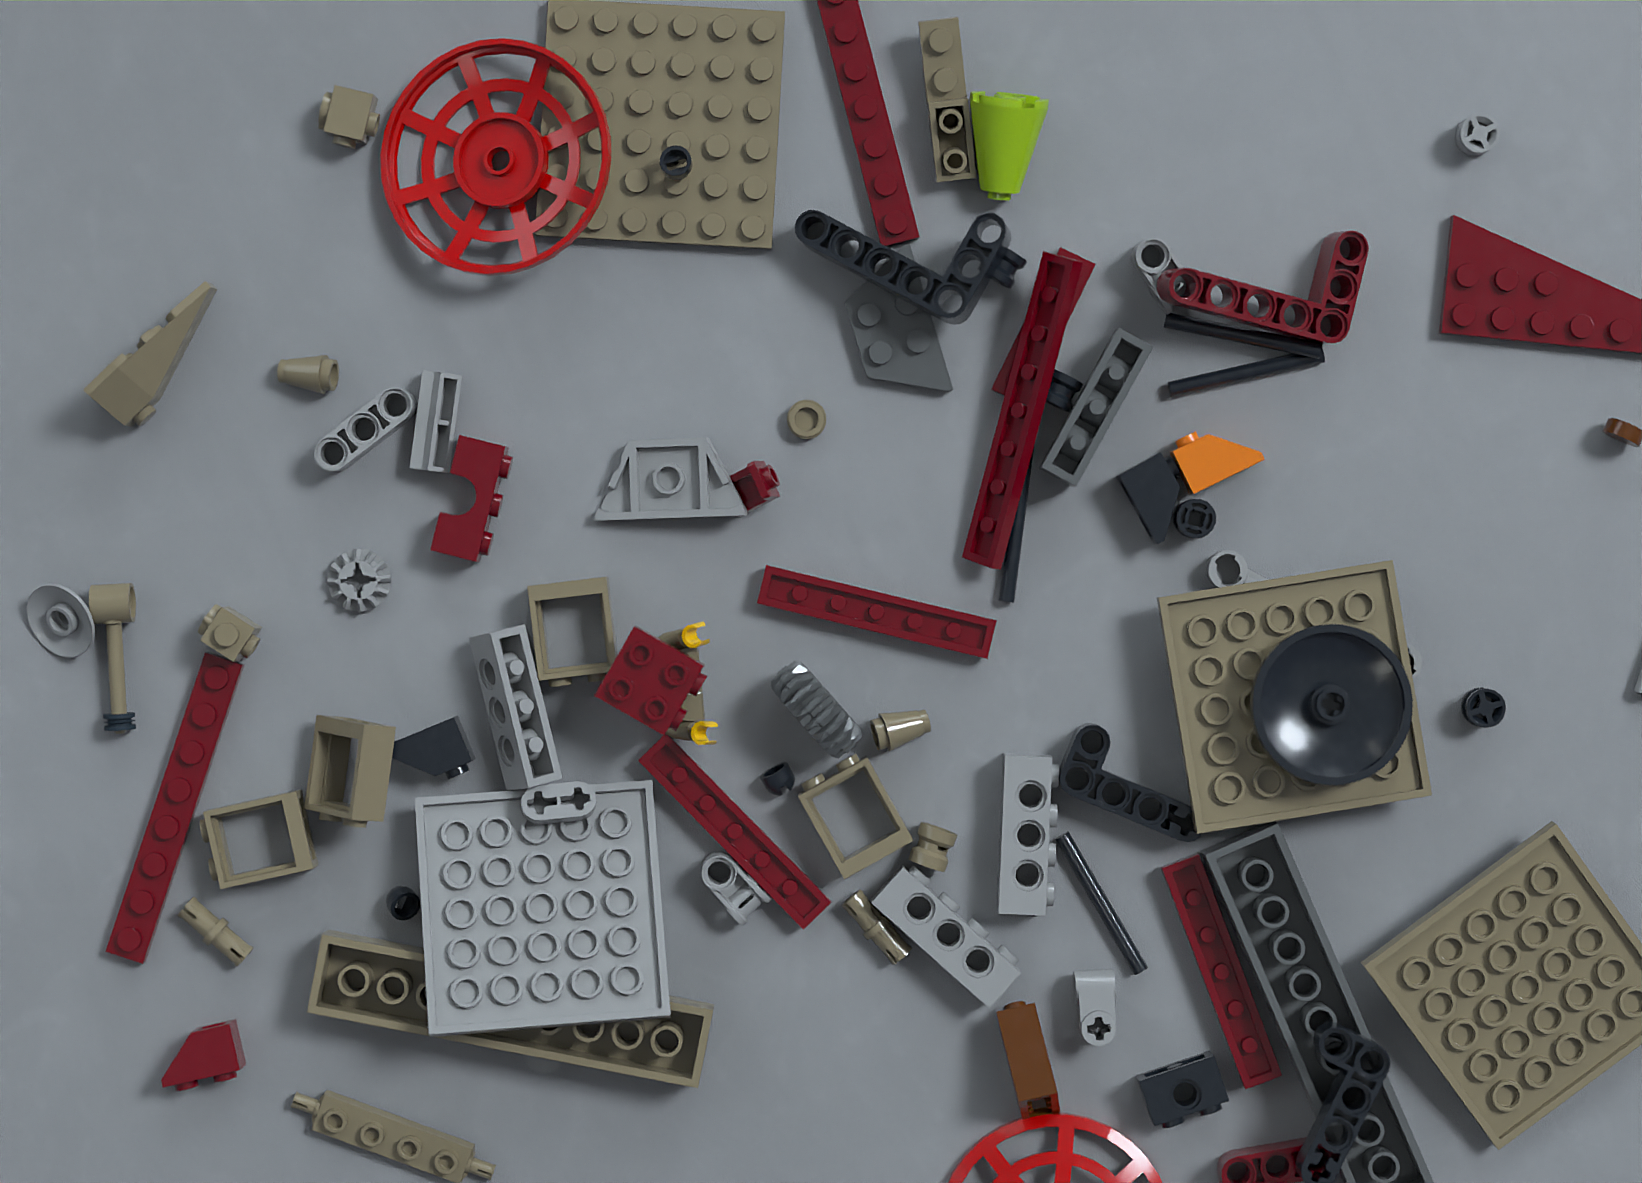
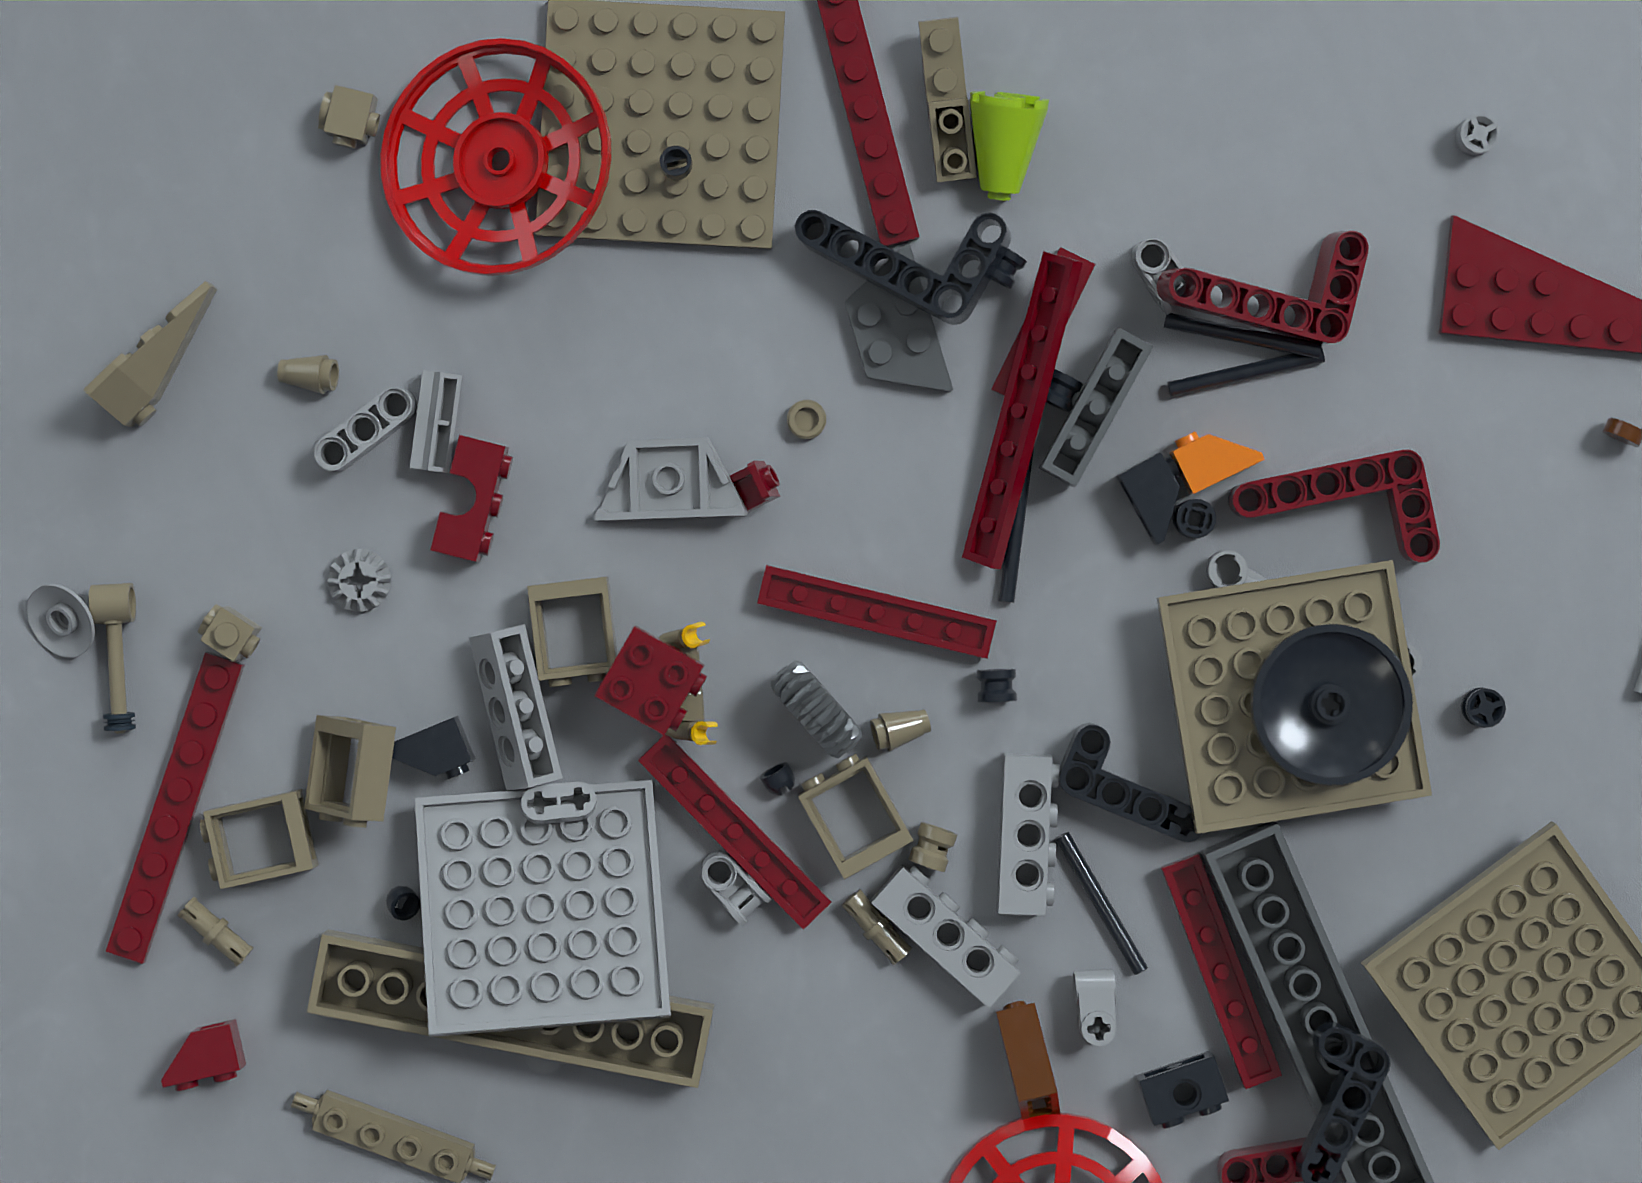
none -> black wheel [977,669,1017,702]
none -> dark red beam [1228,450,1440,562]

